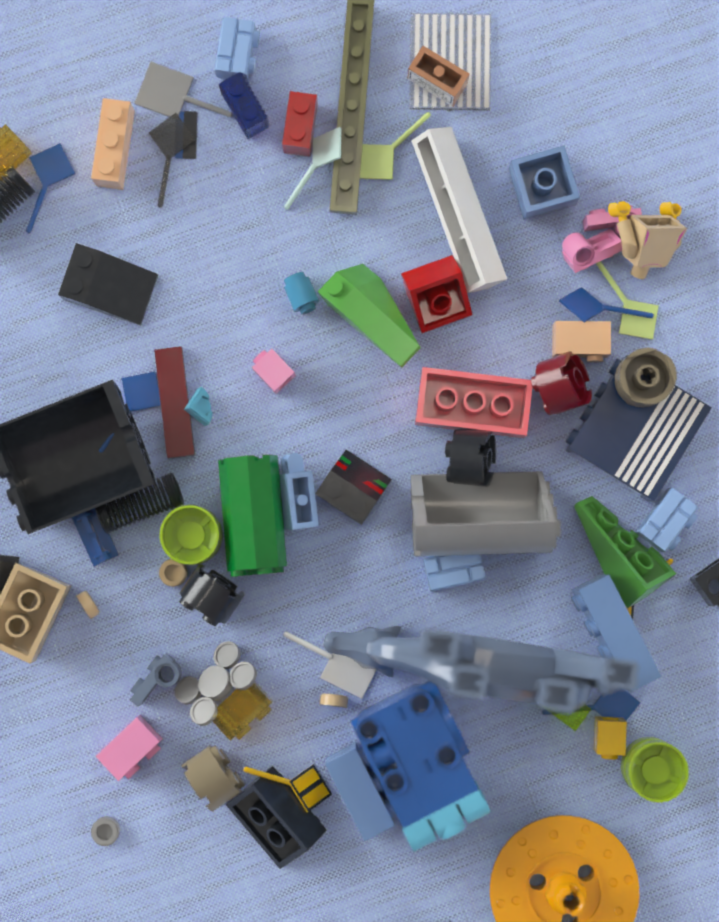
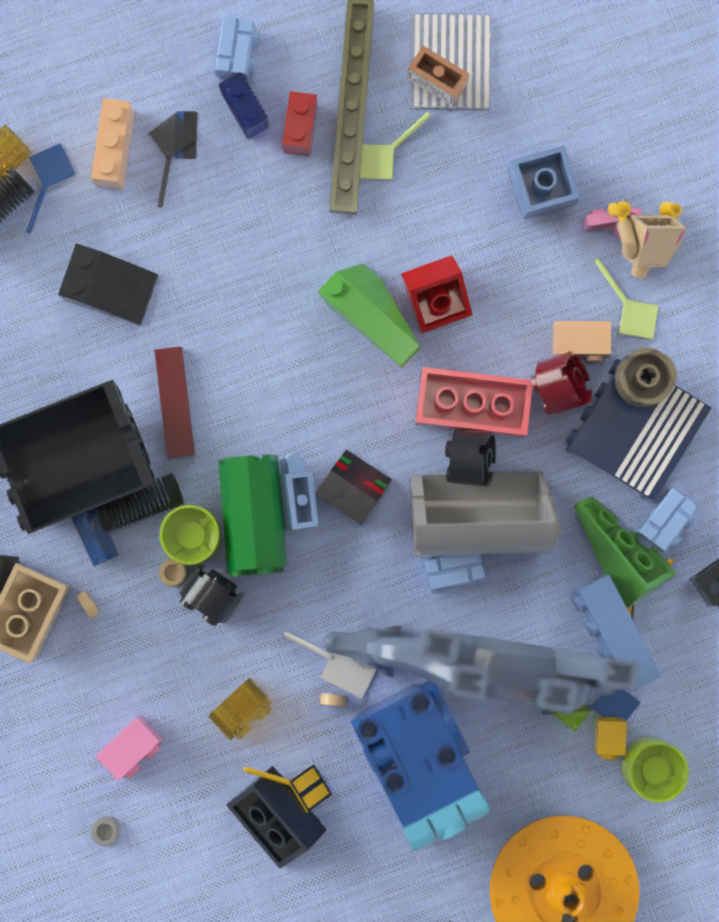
blue piece [99,372,161,453] -> none
sand blue plate [130,654,182,707] -> none
light grey piece [134,62,233,119] -> none
light grey piece [175,641,257,726] -> none
dark tan brick [181,745,245,812] -> none
medium azure tile [184,387,212,426] -> none
bright pink brick [252,349,296,394] -> none
light aqua piece [284,127,341,210] -> none
dark azure brick [284,272,319,315] -> none
medium blue brick [325,742,397,842] -> none
white brick [412,127,507,293] -> none
blue piece [559,287,654,322] -> none
bright pink plate [562,228,622,273] -> none

